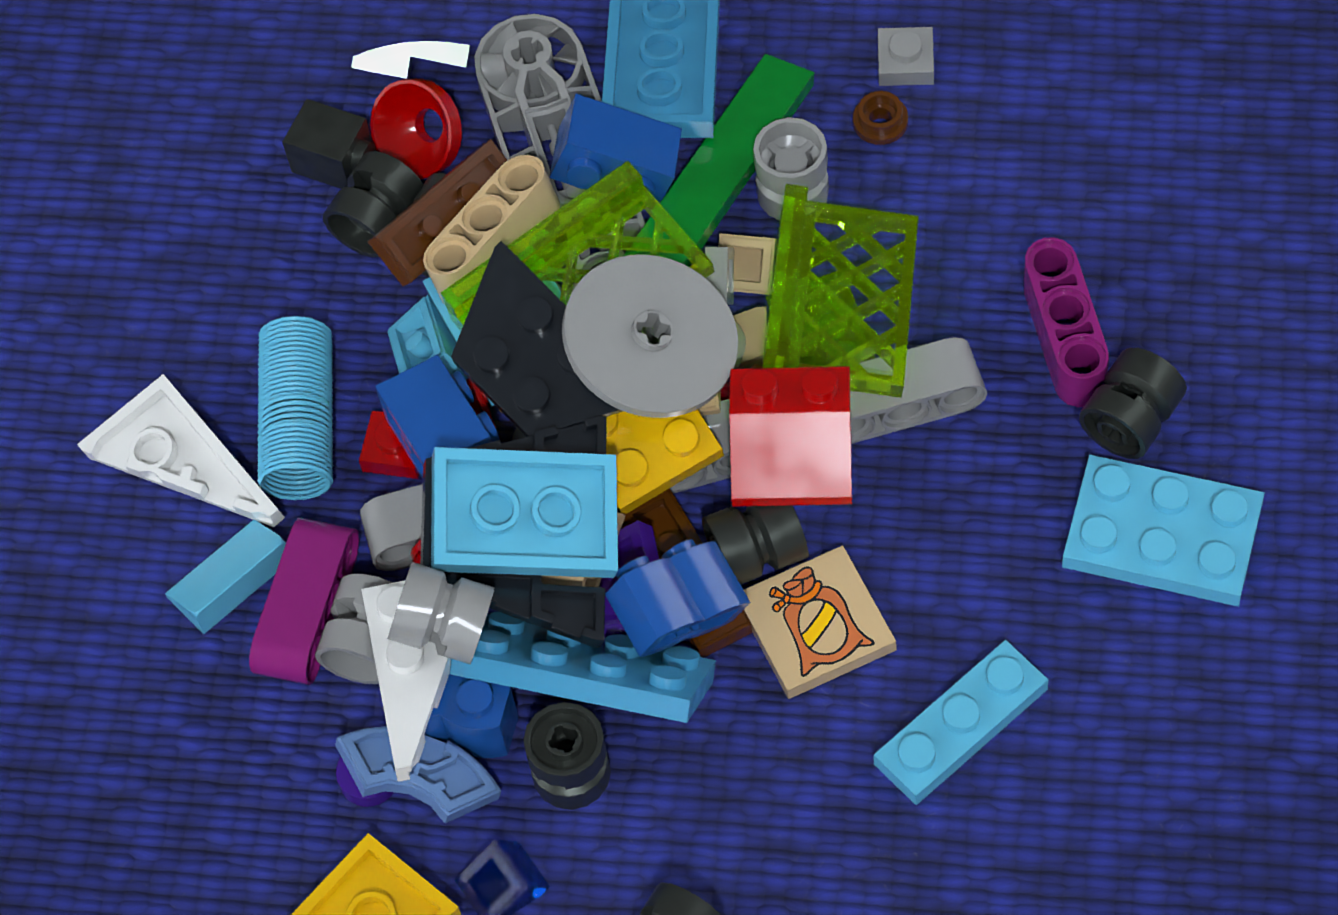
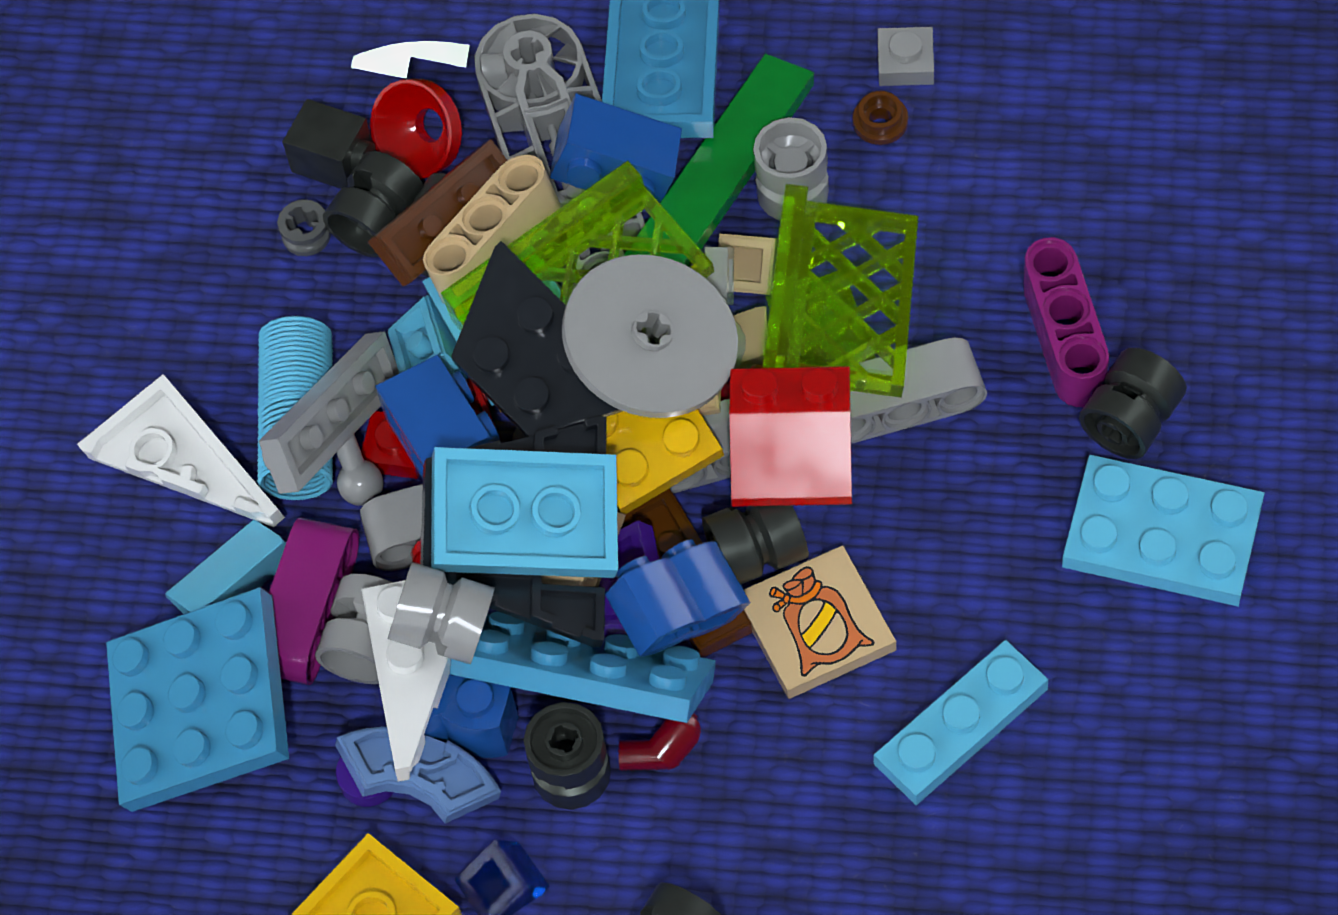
none -> dark azure plate [106,587,289,812]
none -> light grey plate [258,331,399,506]
none -> dark grey bush [277,199,331,256]
none -> dark red arm [619,713,701,770]

